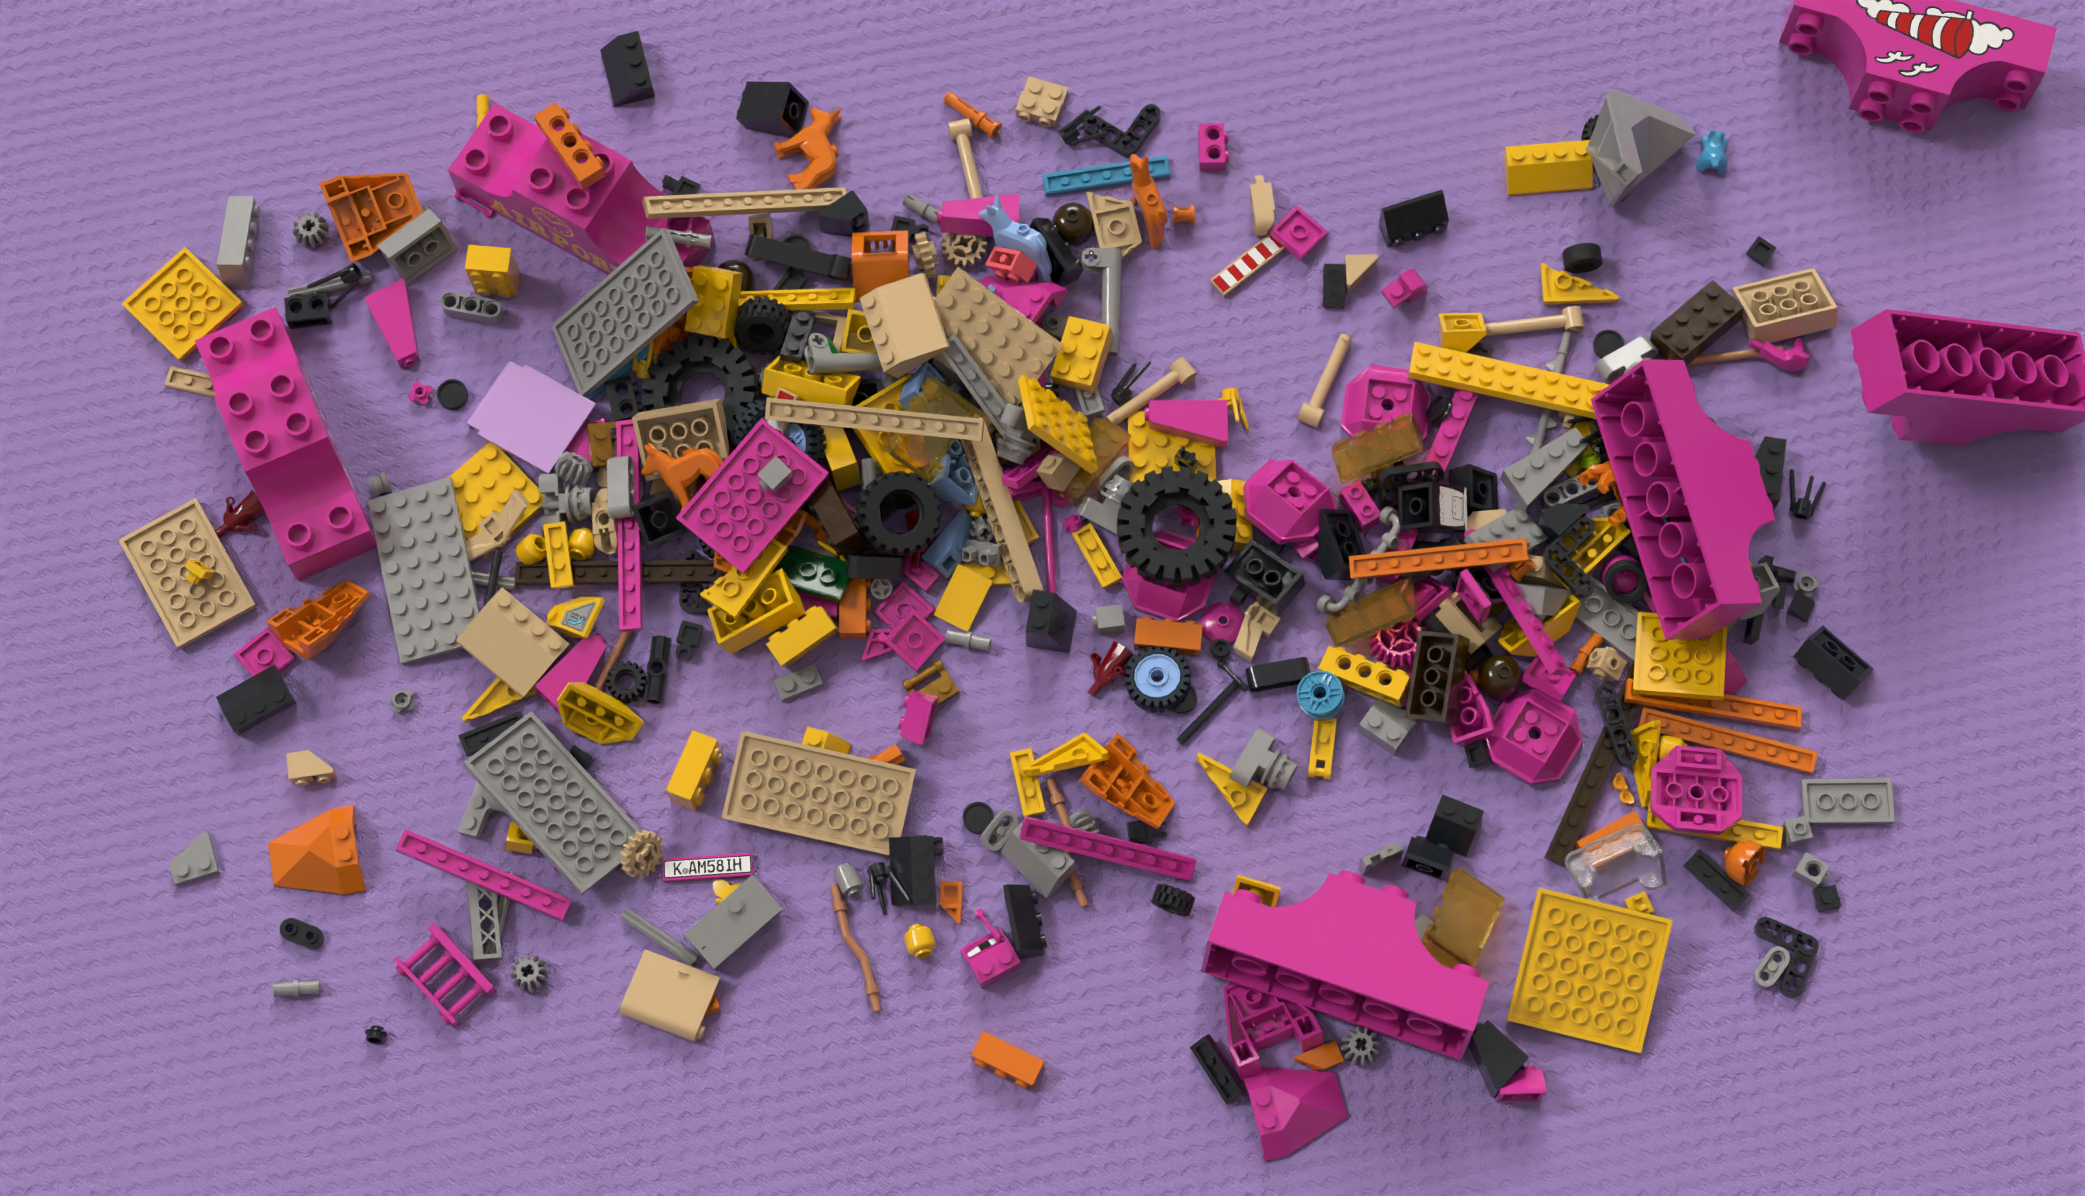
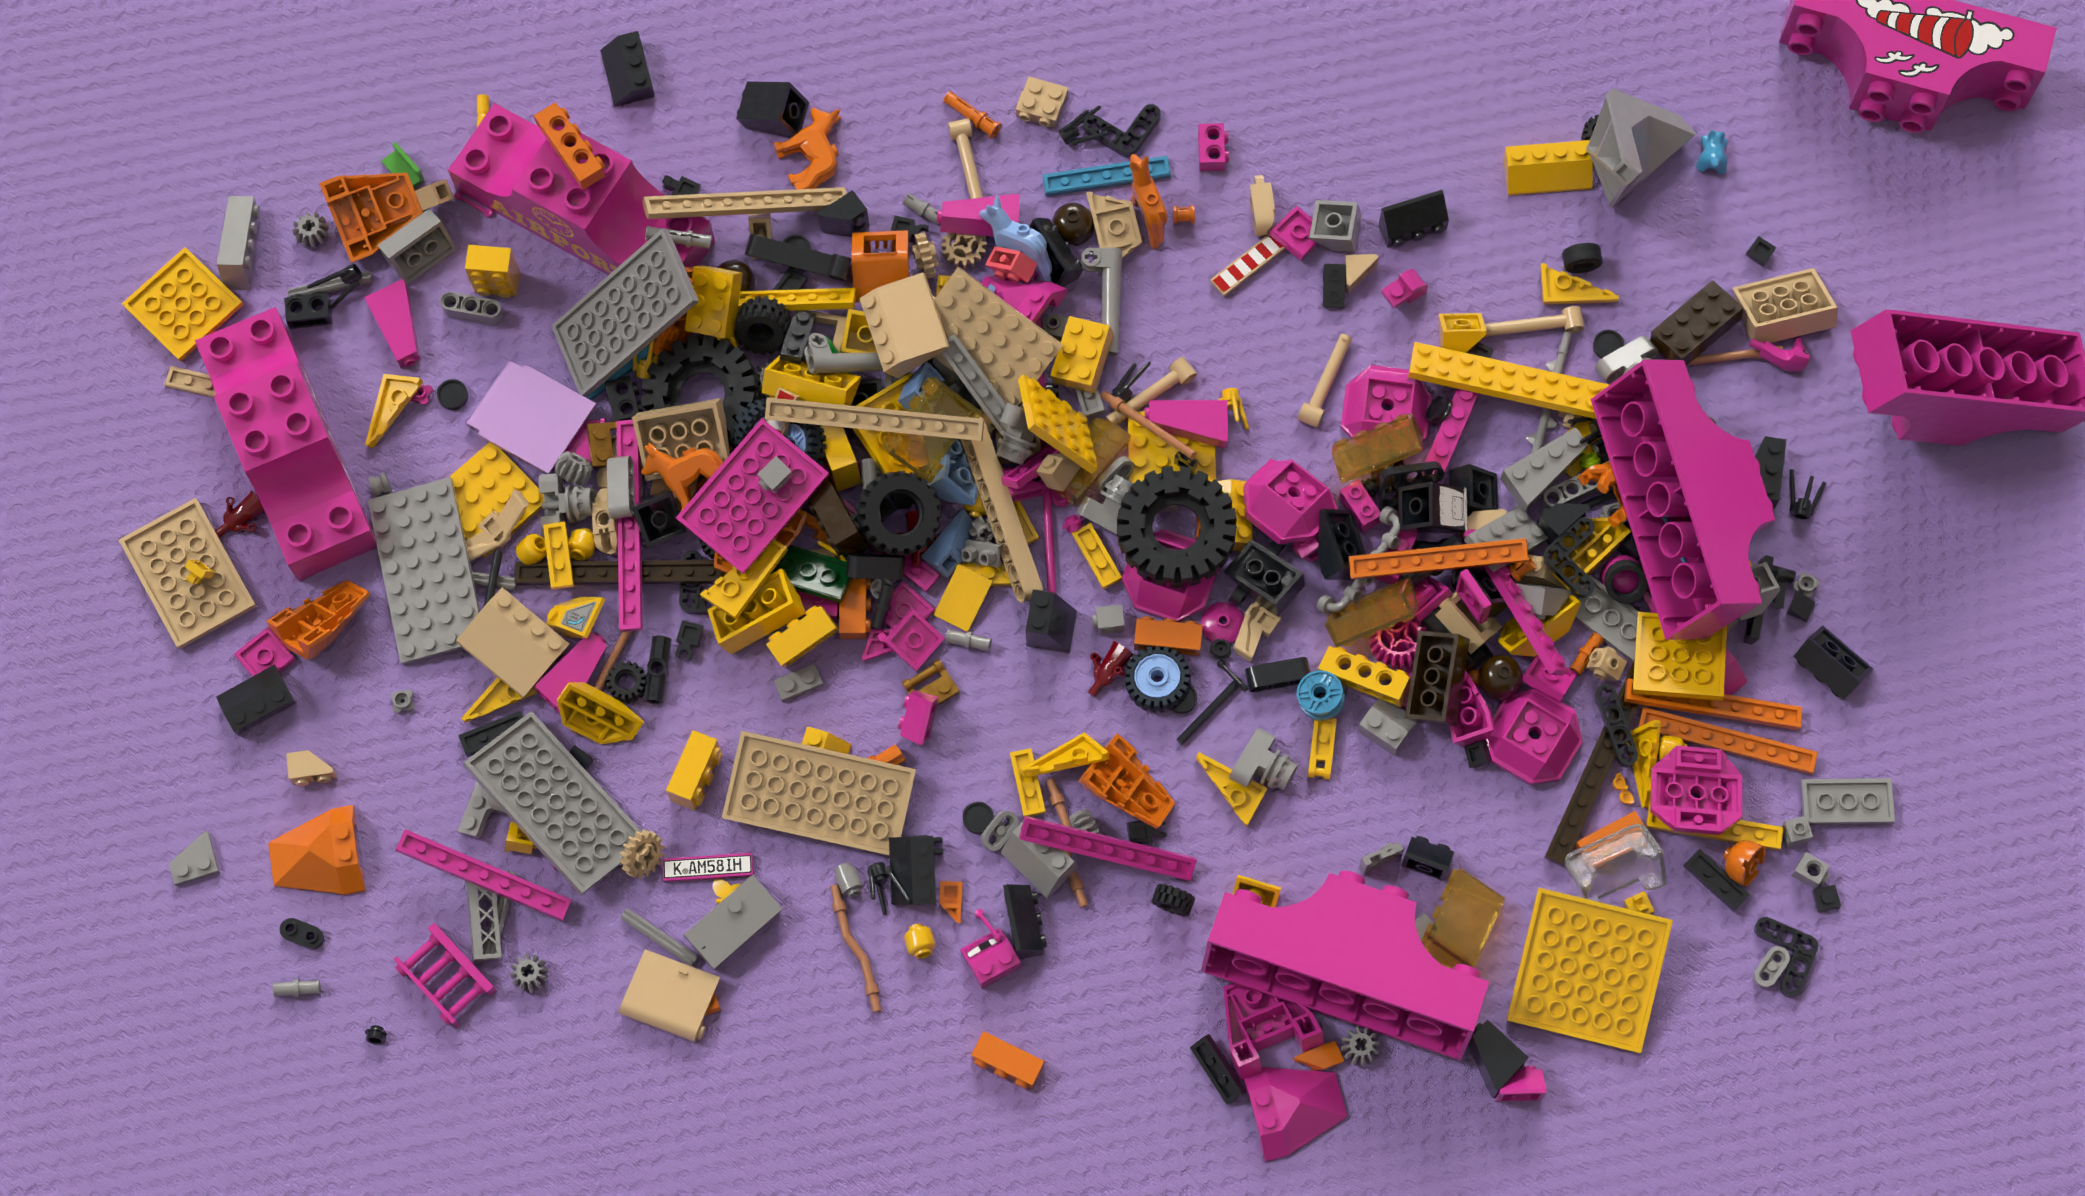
dark pink piece [1178,505,1199,526] -> none
black slope [1425,794,1484,857] -> none
none -> yellow wing [365,374,423,448]
none -> bright green panel [382,142,425,189]
none -> tan slope [415,179,455,210]
none -> black pin [871,583,895,629]
none -> nougat bar [1100,391,1197,460]
none -> light grey slope [1309,200,1362,252]

